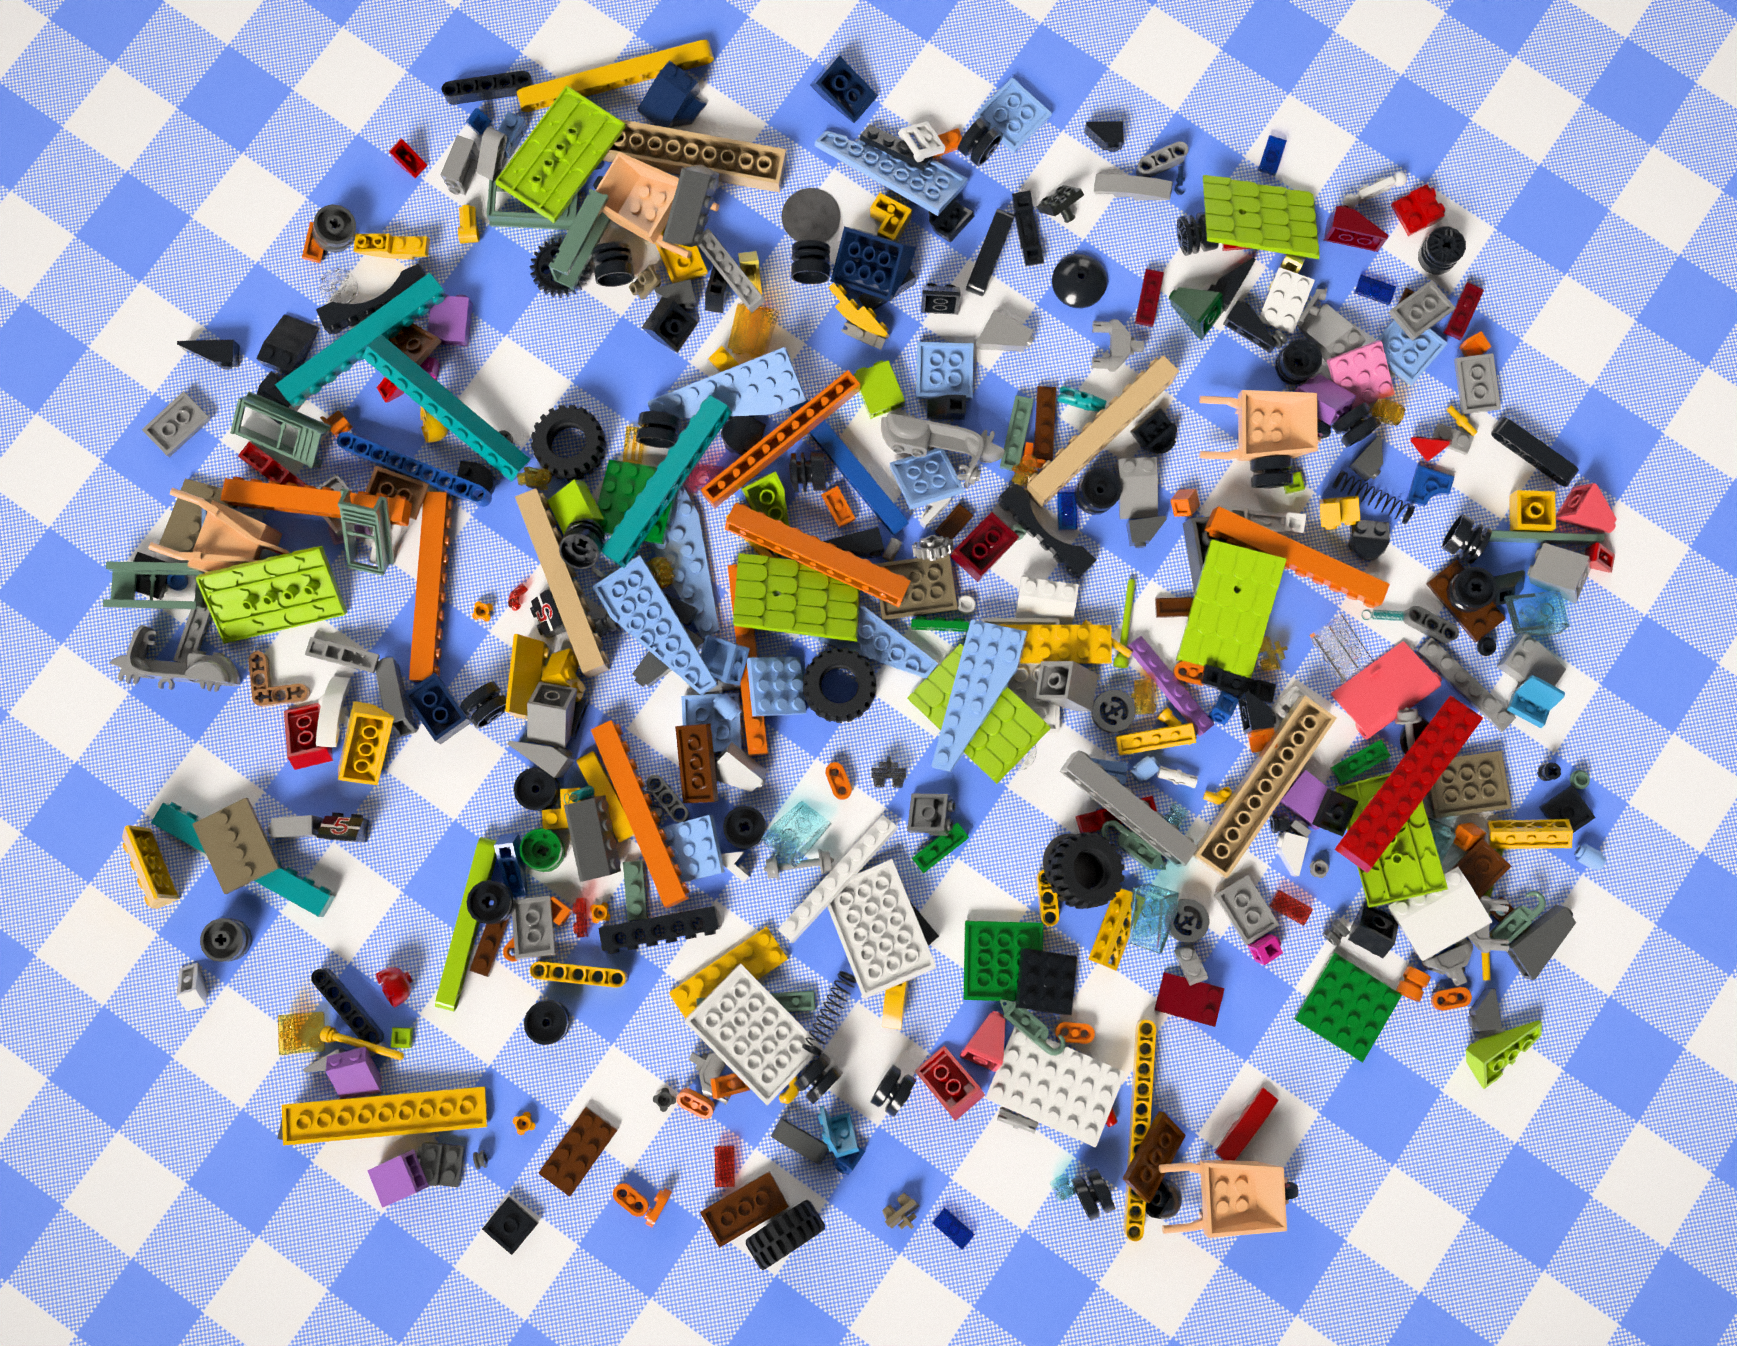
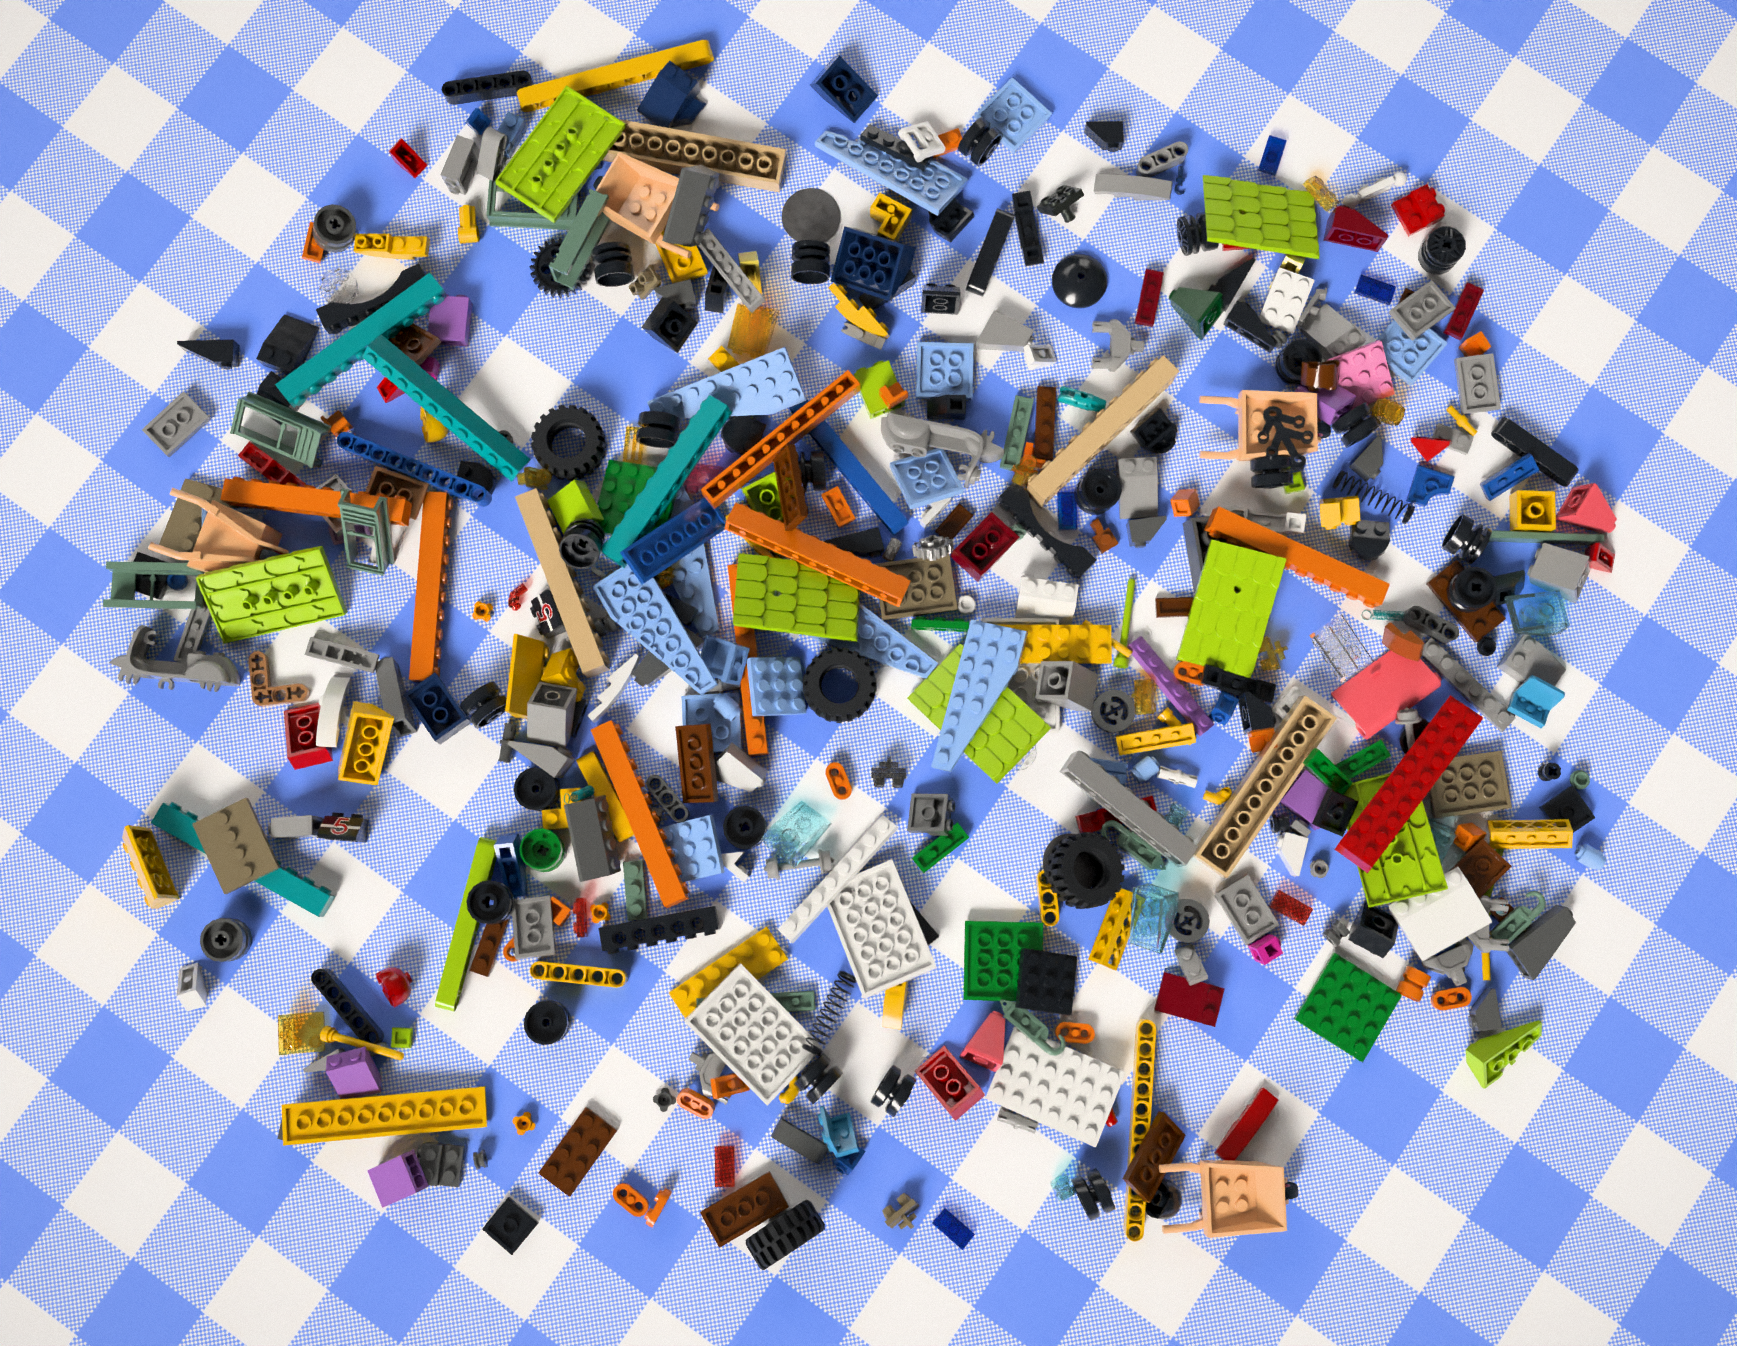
none -> dark grey pin [498,723,517,763]
none -> white slope [587,654,641,723]
none -> blue plate [620,497,726,584]
none -> reddish brown plate [773,444,808,531]
none -> orange panel [879,382,909,410]
none -> white slope [1023,344,1057,371]
none -> dark orange plate [1090,518,1119,554]
none -> black plant [1258,406,1313,471]
none -> reddish brown cylinder [1301,360,1340,391]
none -> clear yellow plate [1302,175,1340,212]
none -> green plate [1303,748,1353,795]
none -> dark orange slope [1382,622,1425,661]
none -> blue plate [1480,453,1540,501]

